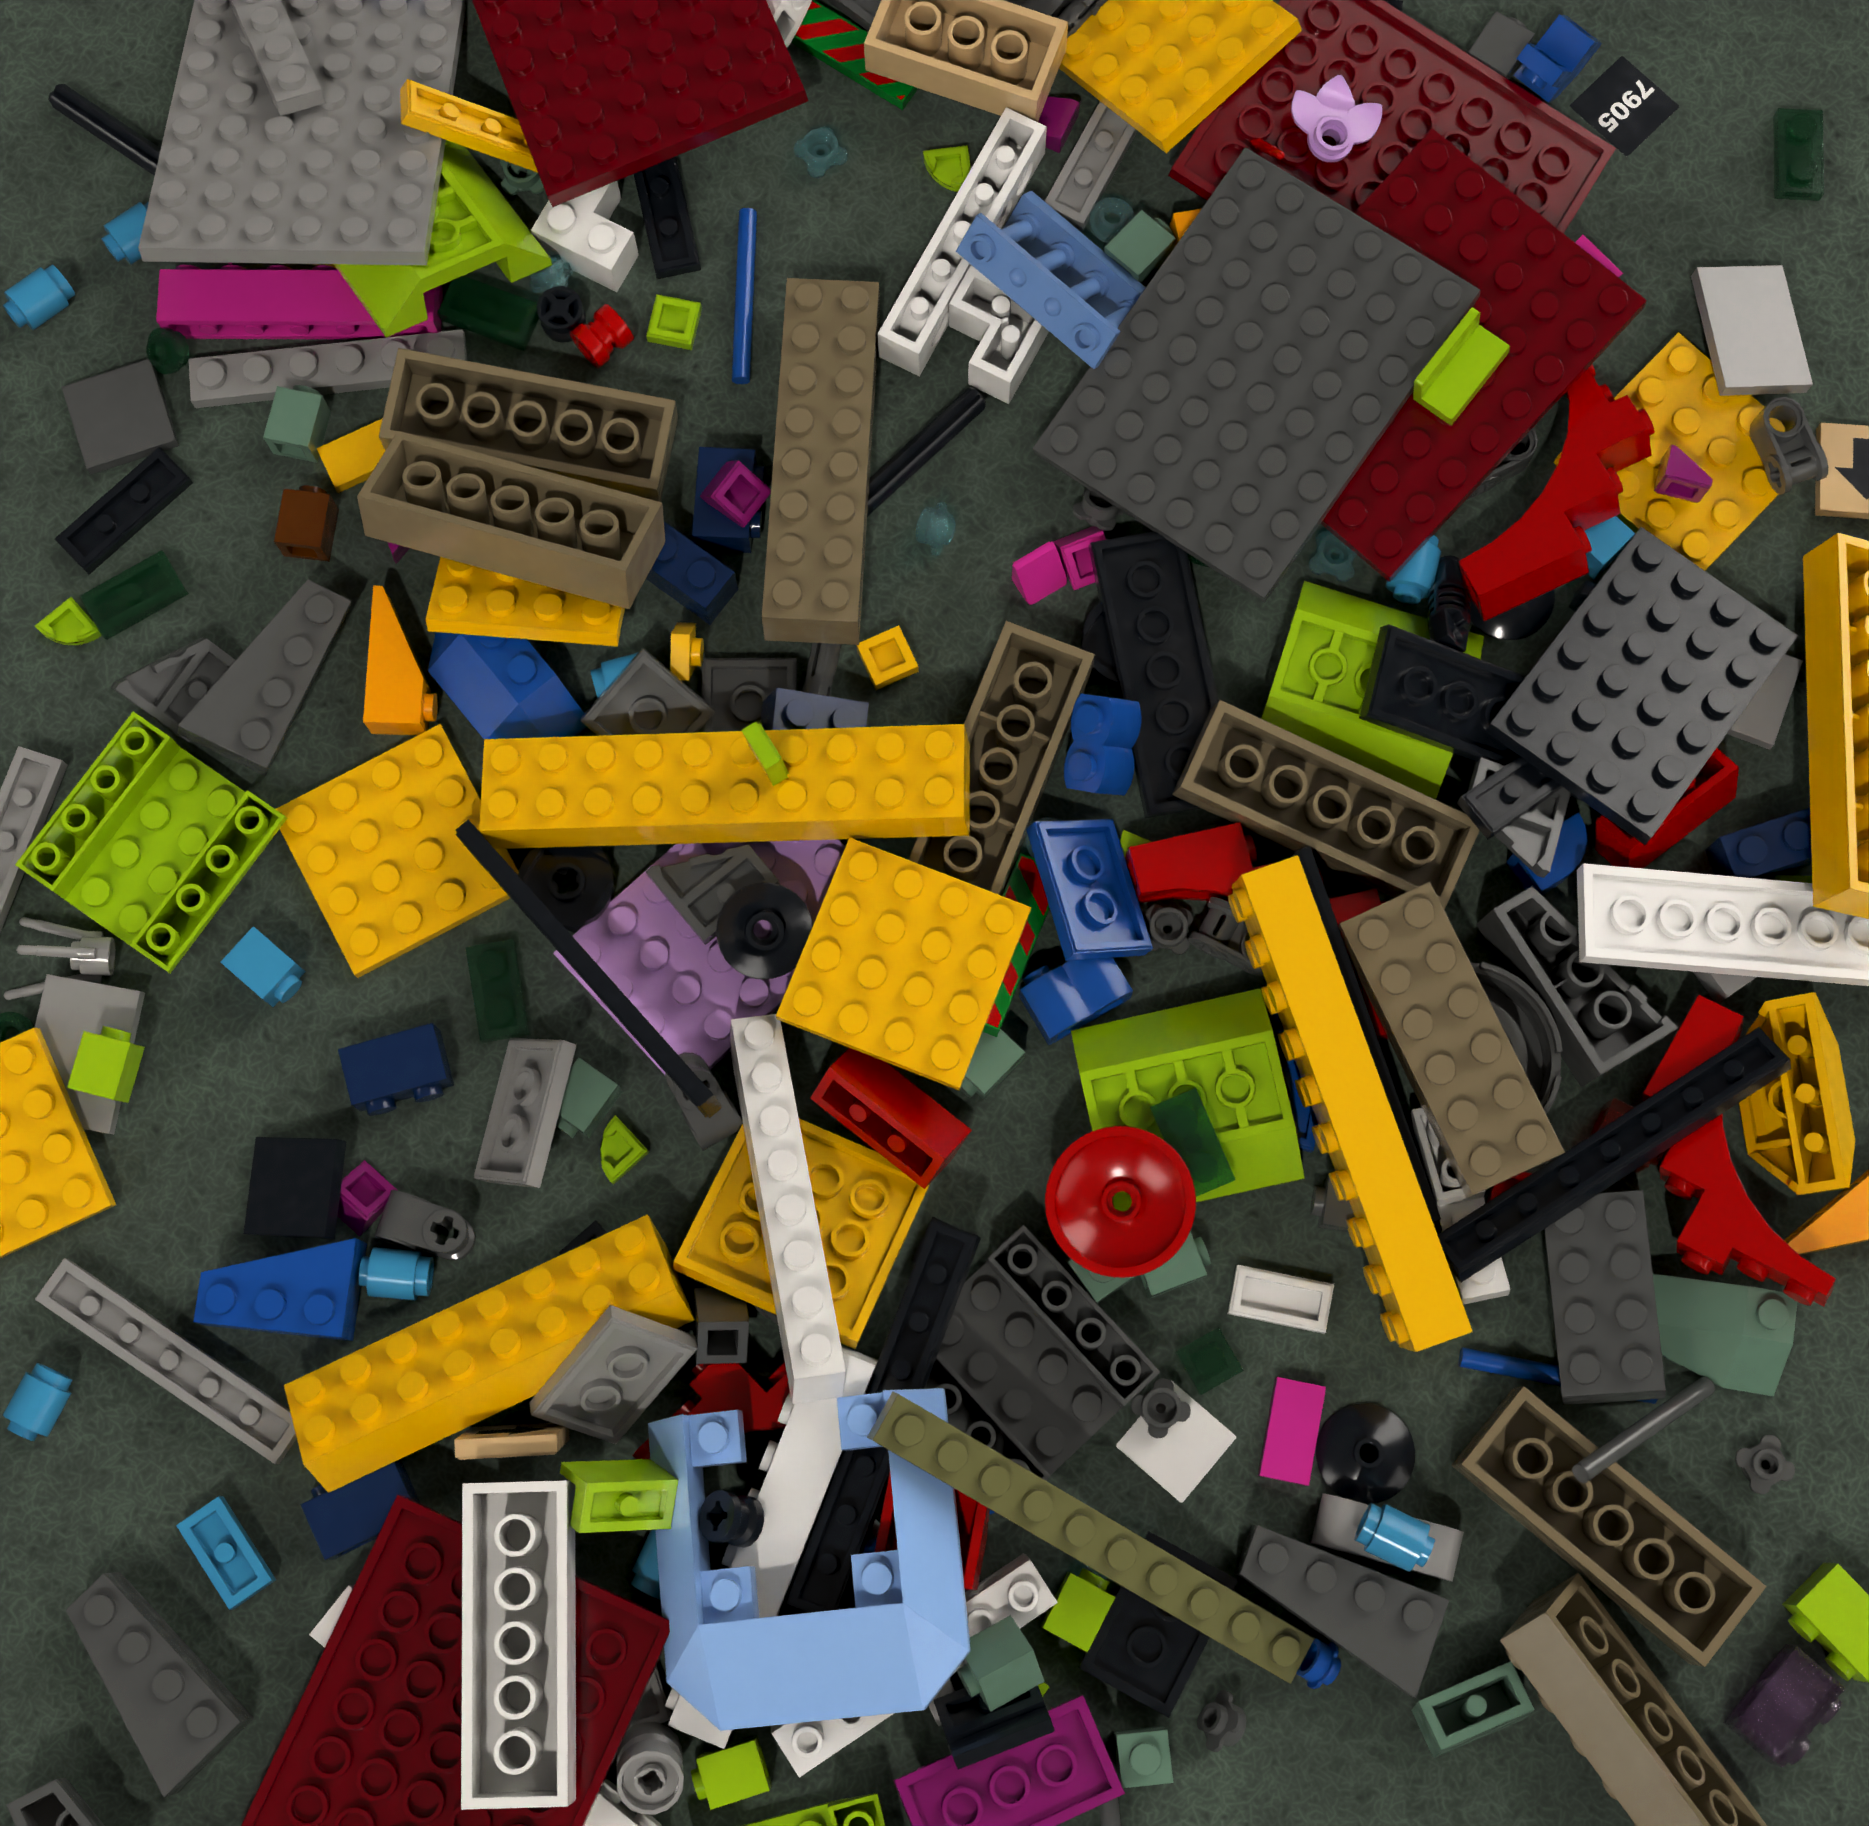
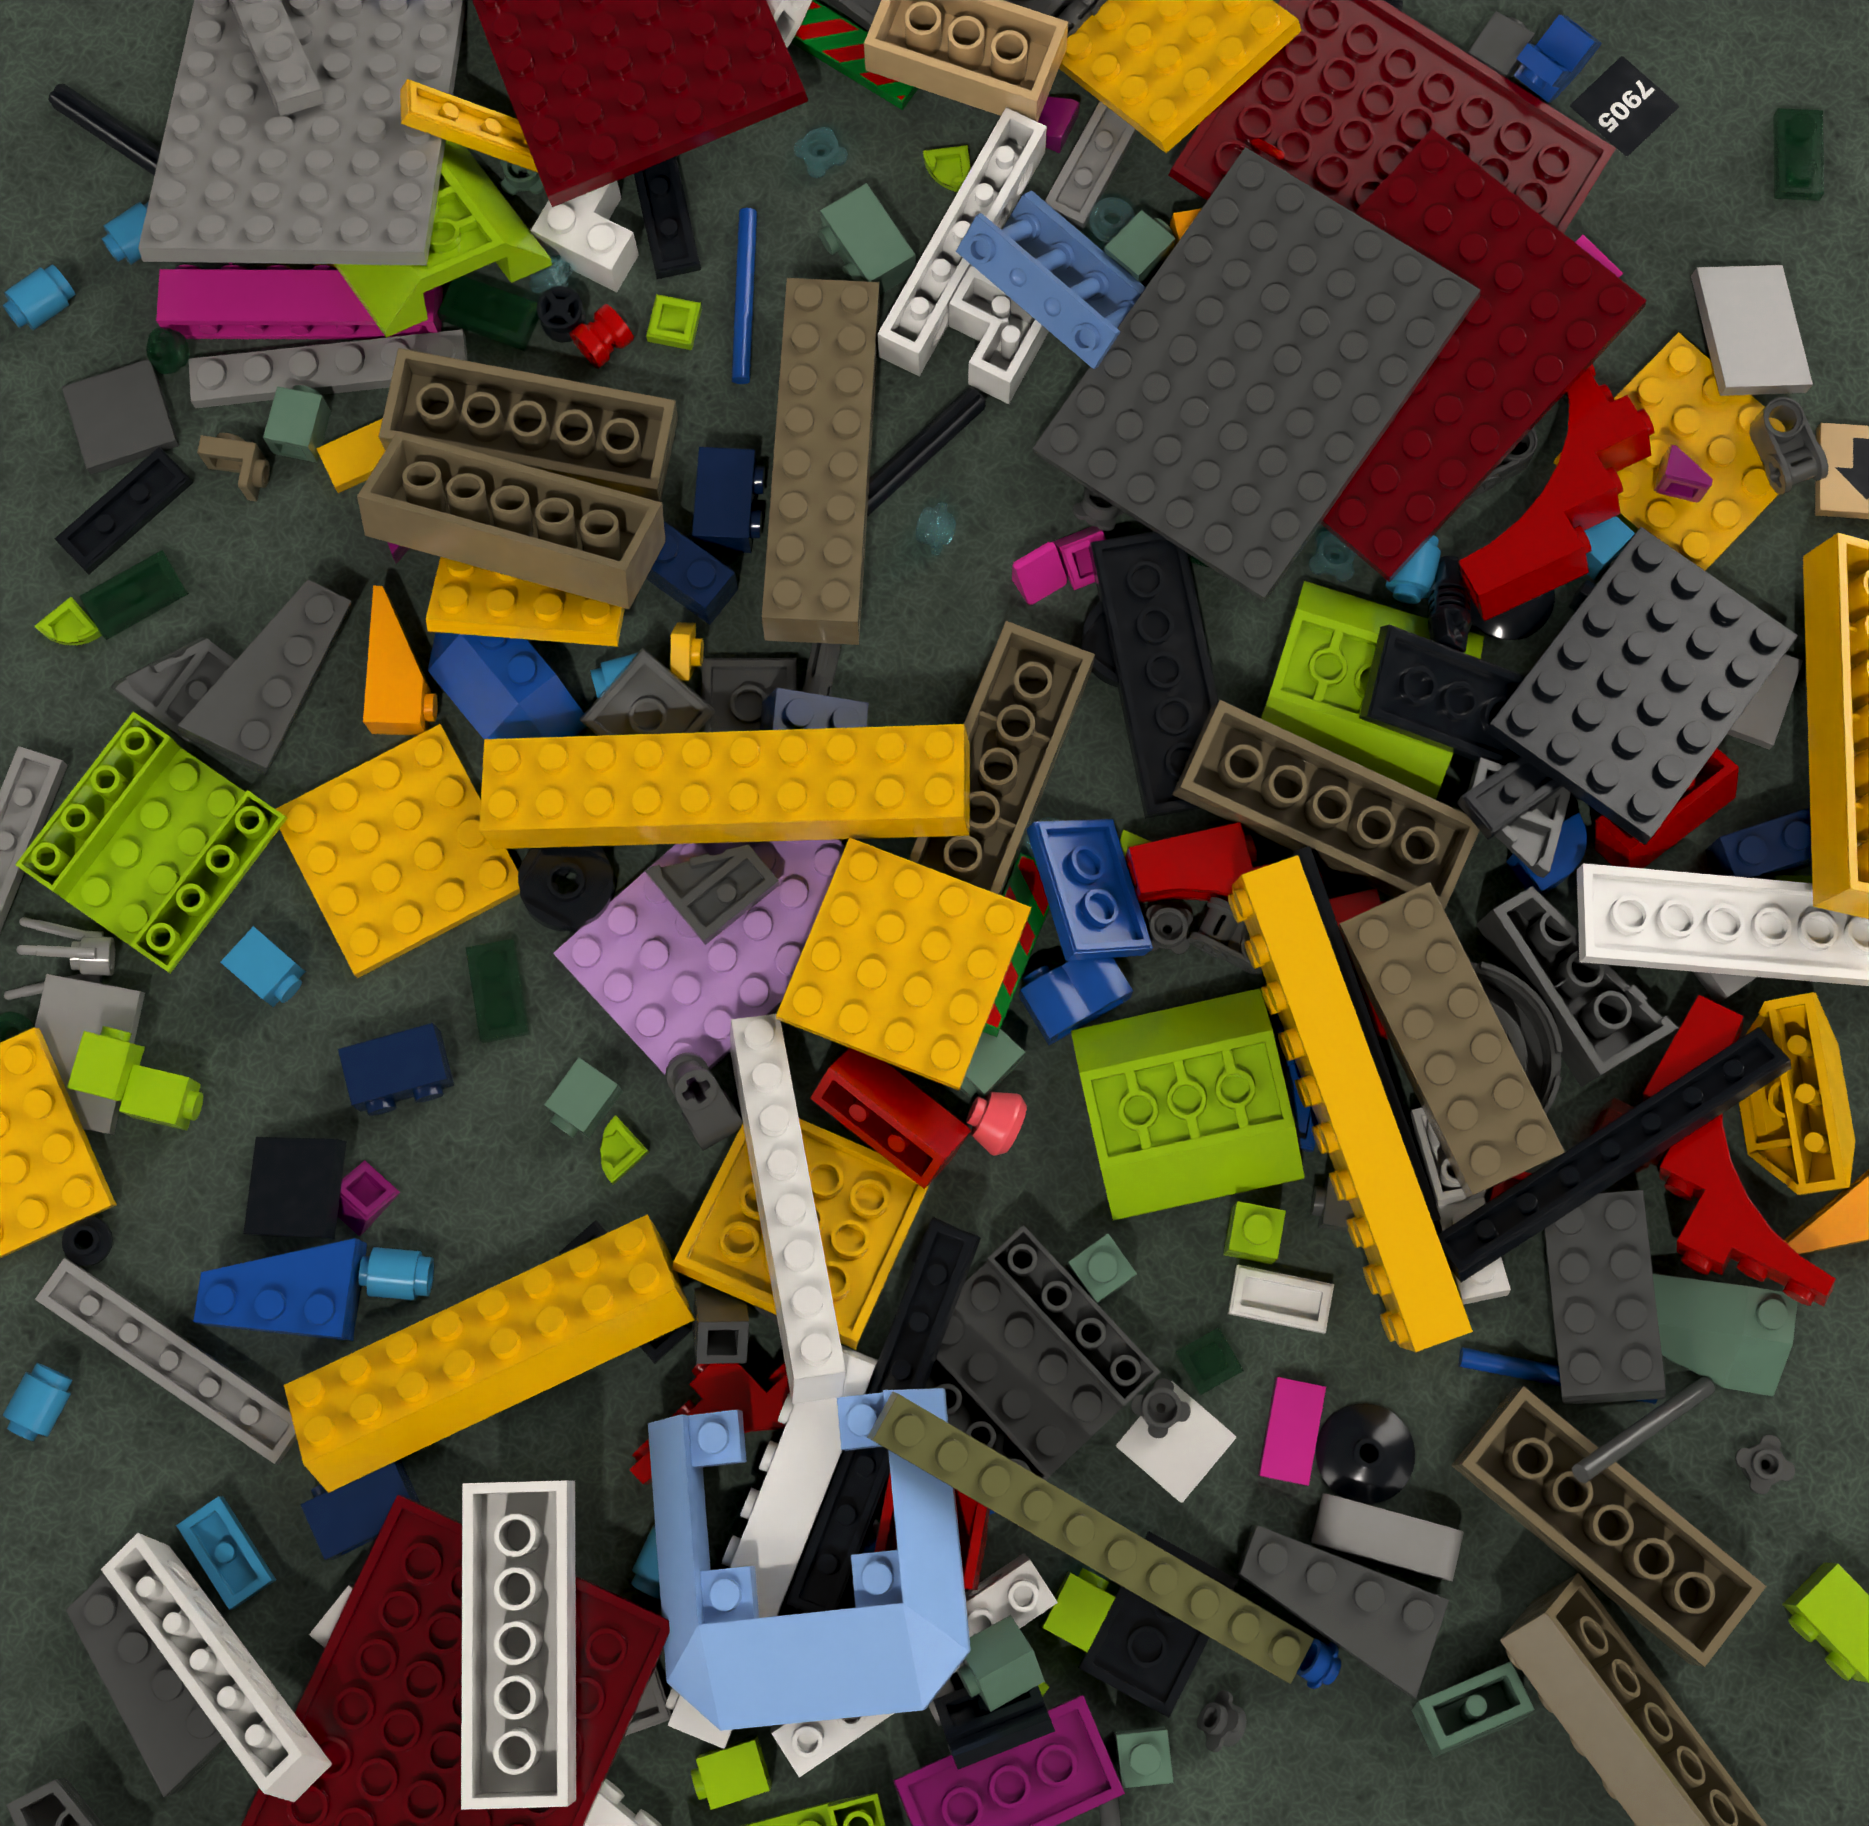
reddish brown brick [274,485,339,562] -> none
dark grey piece [374,1190,476,1261] -> none
tan tile [454,1423,569,1460] -> none
black tile [455,820,722,1118] -> none
light grey tile [474,1038,577,1188] -> none
light grey tile [529,1305,698,1444] -> none
lime panel [560,1459,678,1533] -> none
light grey wheel [617,1722,684,1815] -> none
black wheel [699,1490,764,1548] -> none
magenta slope [700,460,771,527] -> none
black dish [716,882,813,979] -> none
lime tile [742,722,789,786] -> none
yellow plate [856,625,919,690] -> none
red dish [1045,1126,1196,1278] -> none
blue brick [1064,693,1142,796] -> none
sand green brick [1139,1231,1211,1299] -> none
clear green plate [1150,1087,1236,1197] -> none
lavender plate [1291,75,1382,162] -> none
dark azure brick [1354,1503,1435,1572] -> none
lime panel [1413,307,1510,426] -> none
clear purple brick [1723,1644,1845,1767] -> none
none -> black plate [62,1216,113,1266]
none -> white brick [101,1533,332,1802]
none -> lime brick [119,1064,203,1131]
none -> dark tan bracket [197,433,270,501]
none -> sand green brick [818,183,916,295]
none -> coral cone [966,1092,1027,1156]
none -> lime brick [1223,1201,1286,1264]

